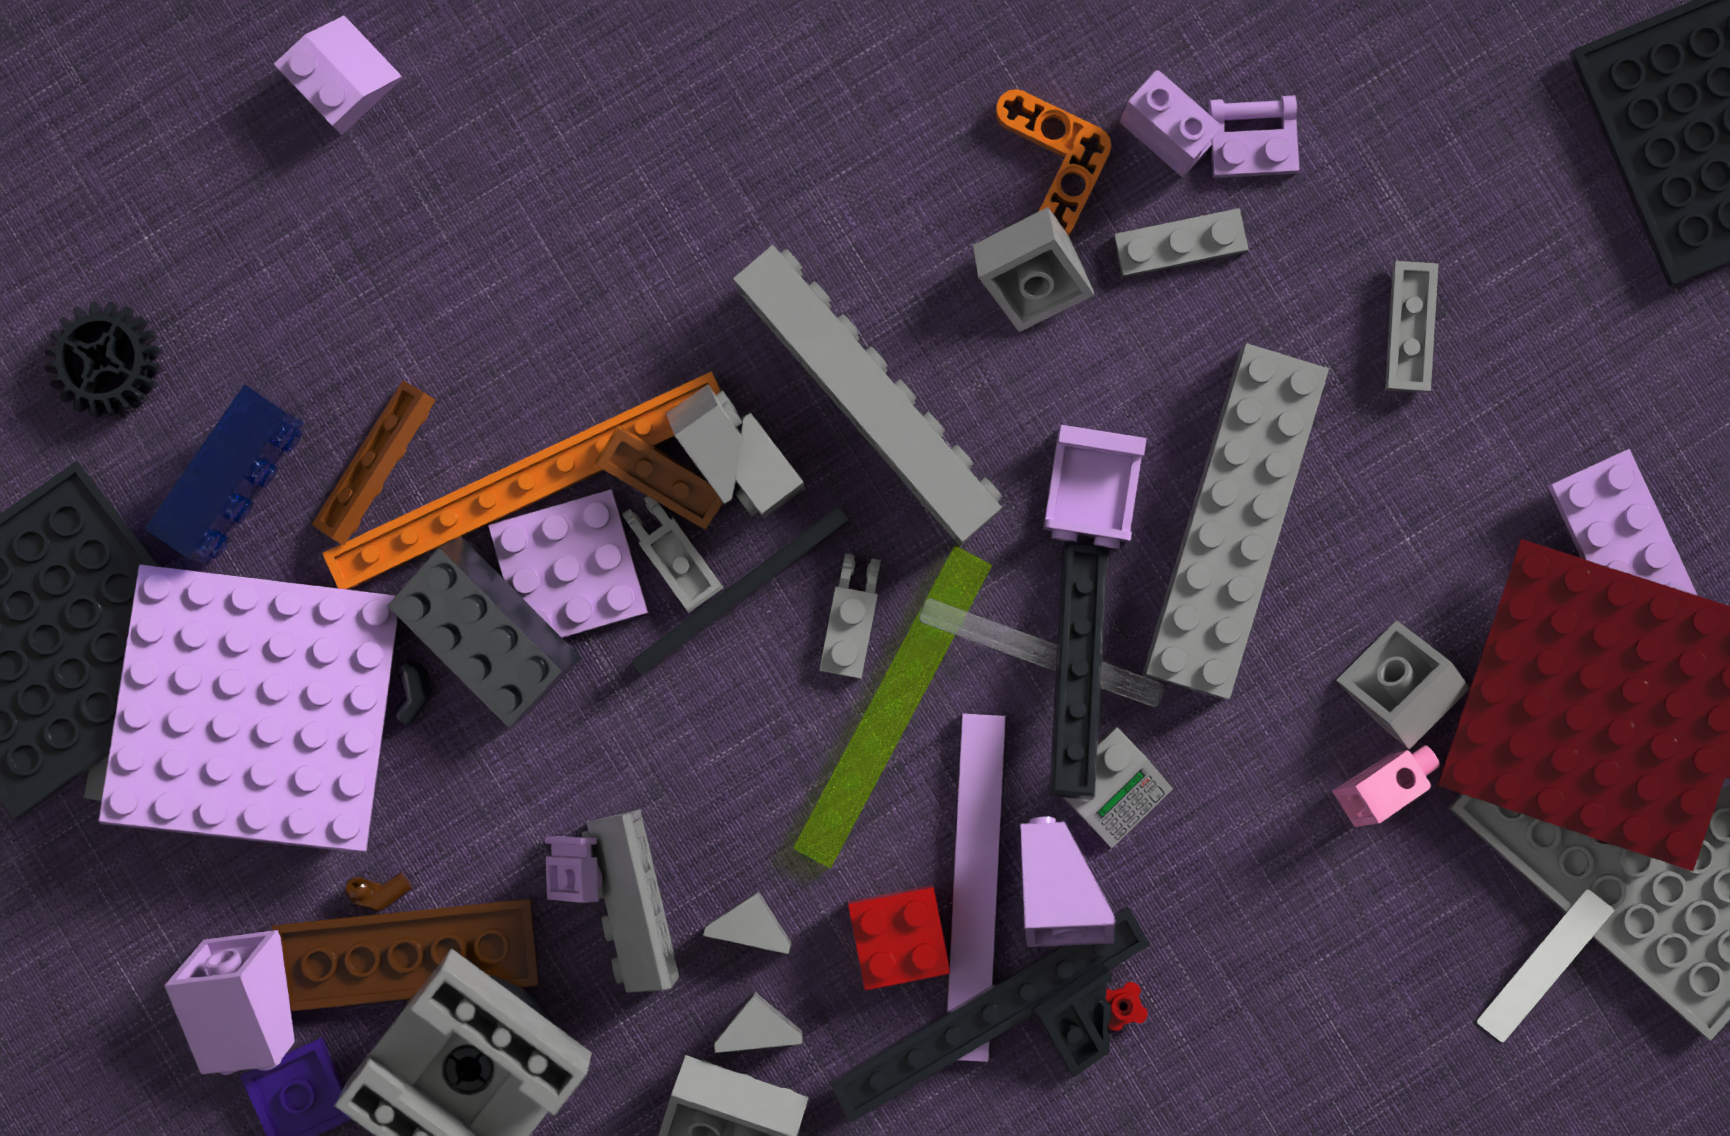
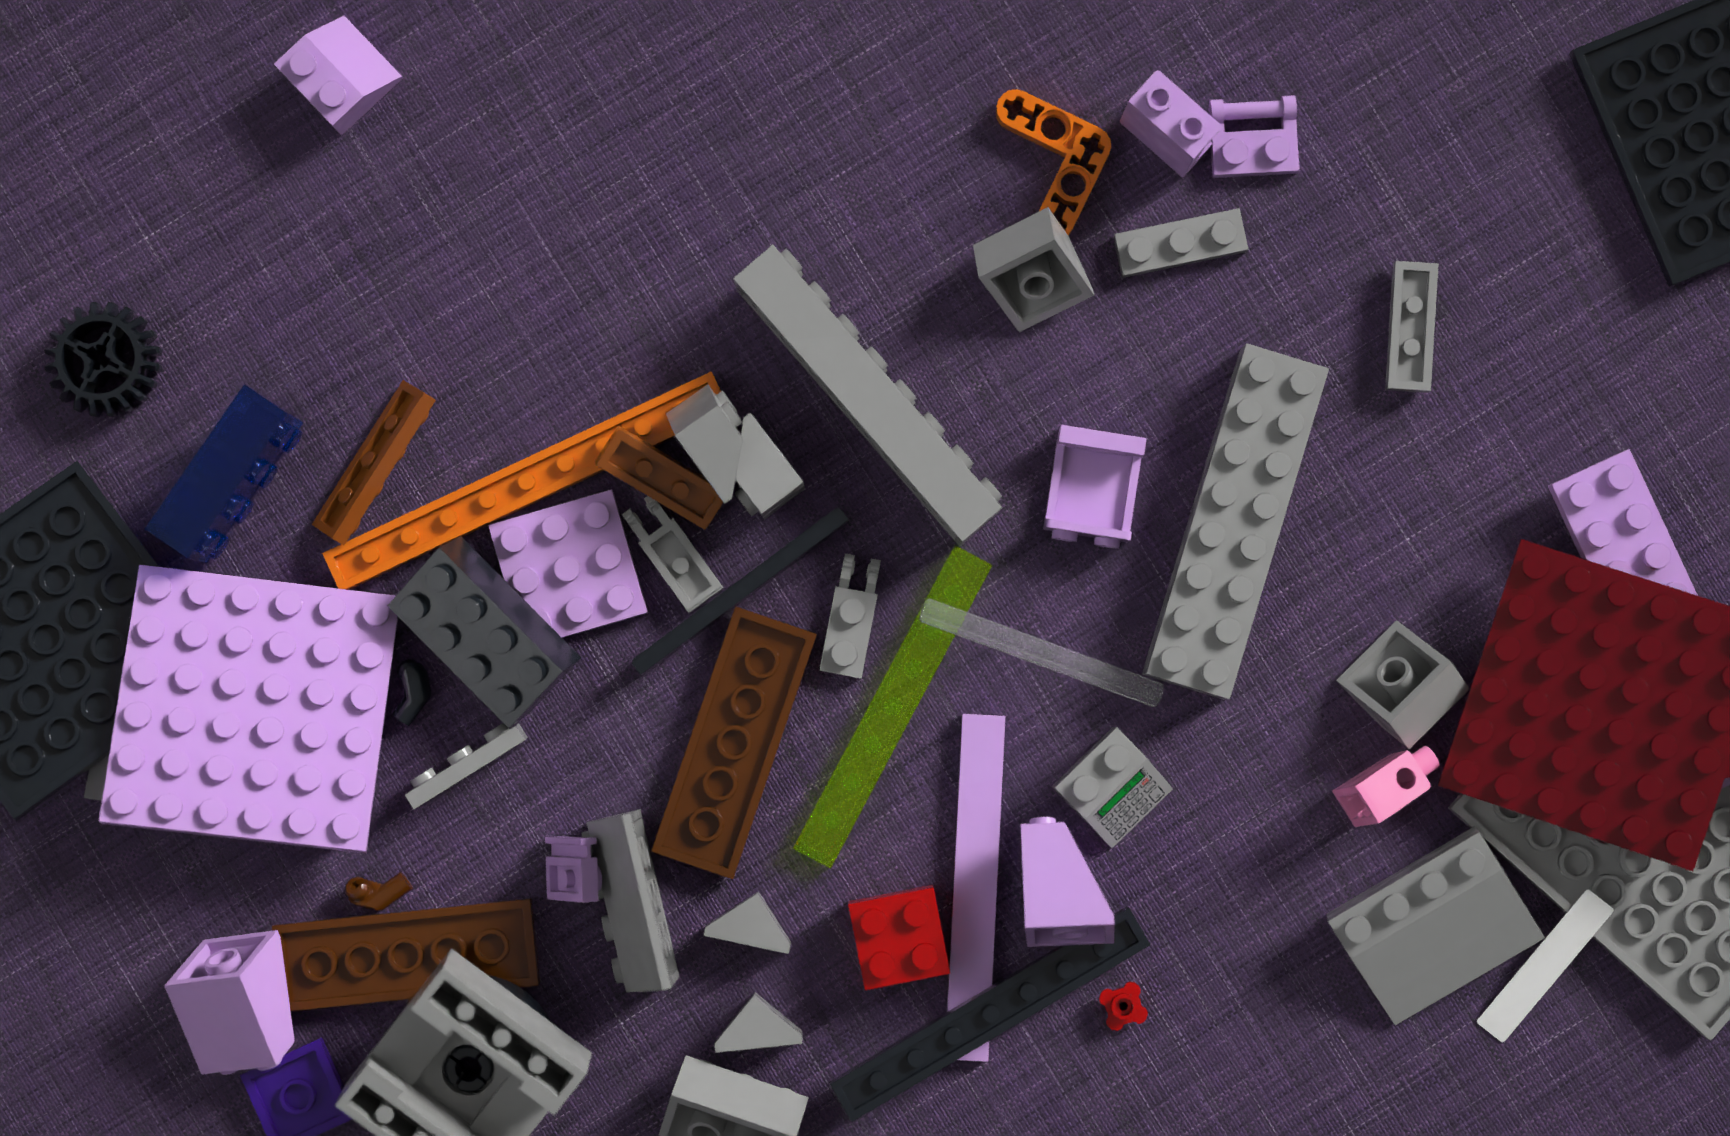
black wing [1033,962,1112,1077] -> none
black tile [1049,543,1107,800] -> none
none -> light grey plate [405,723,528,809]
none -> reddish brown plate [651,606,817,879]
none -> light grey slope [1327,826,1545,1025]

